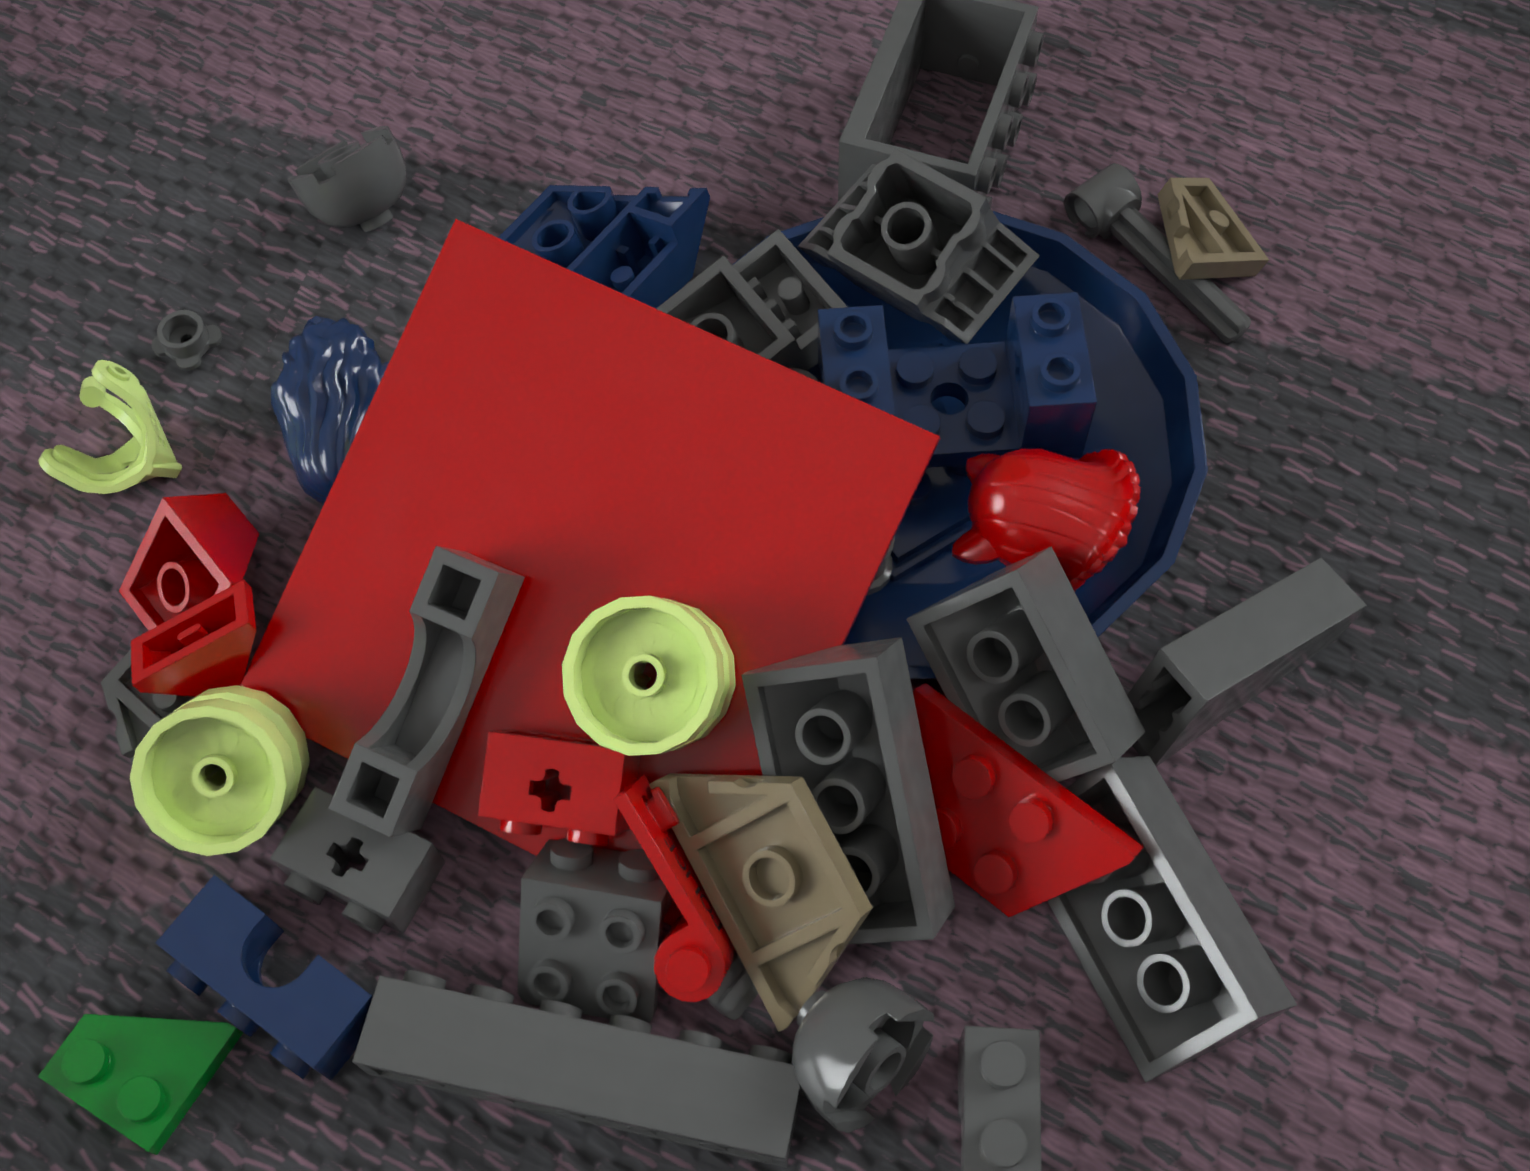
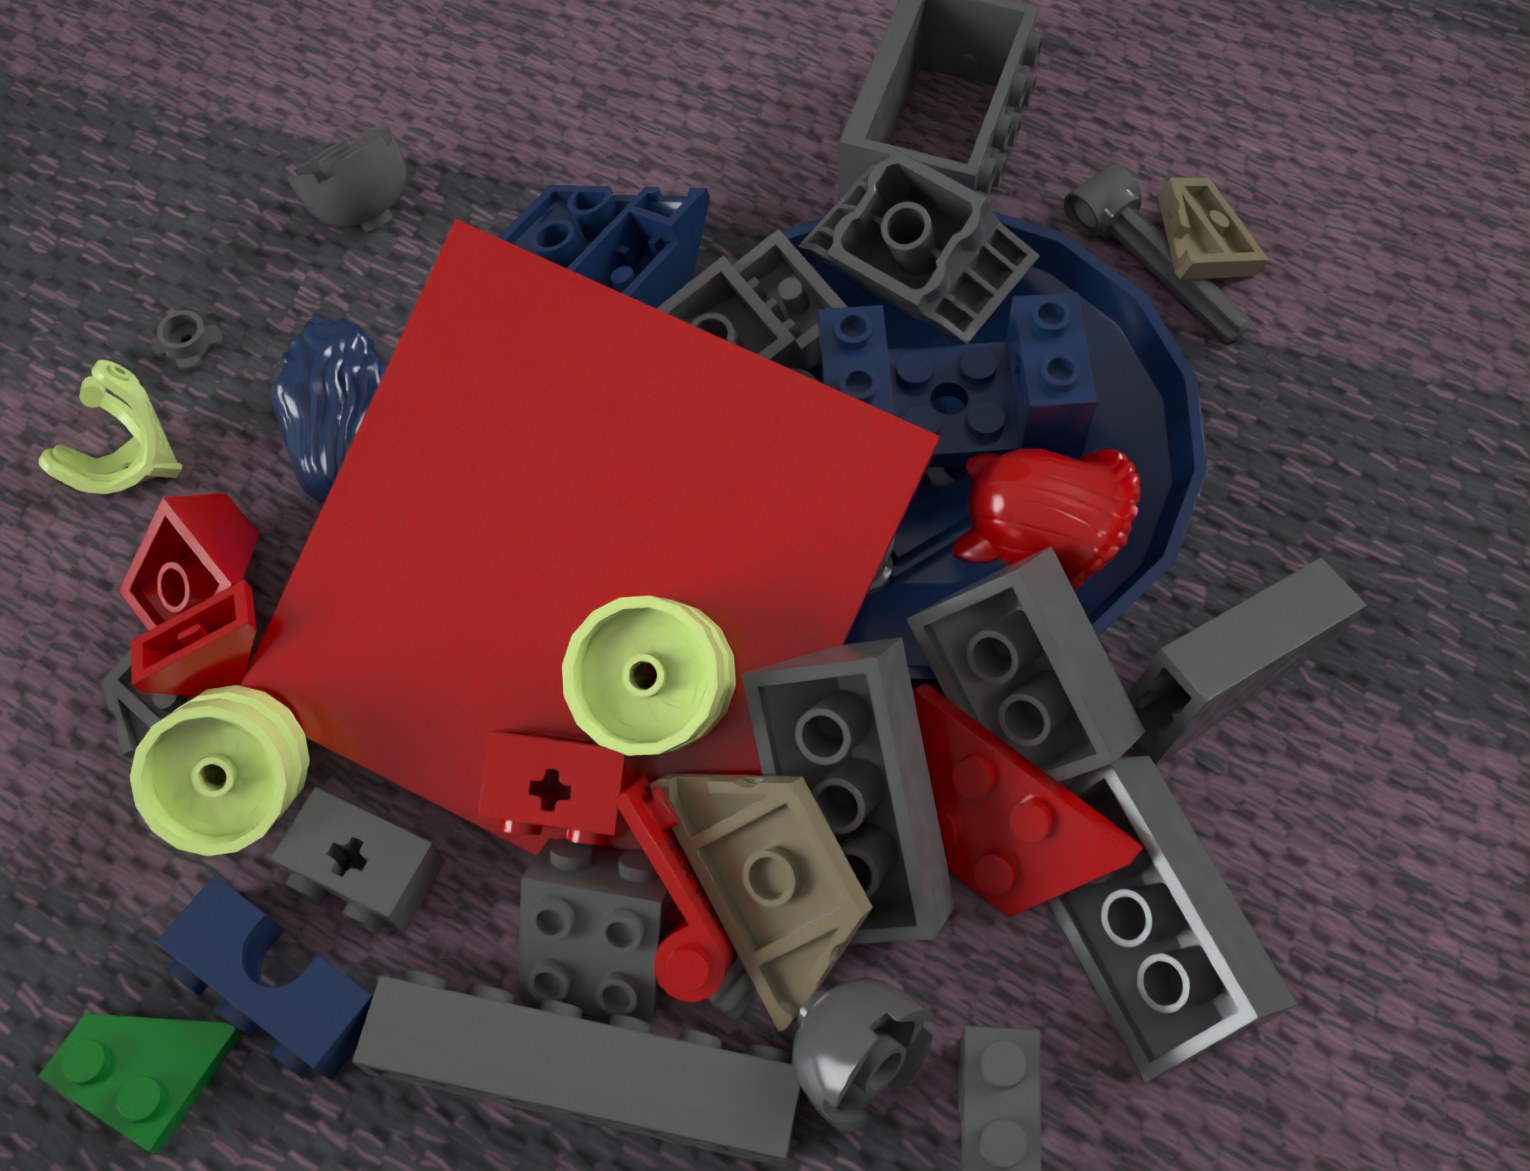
dark grey arch [328,546,525,837] -> none

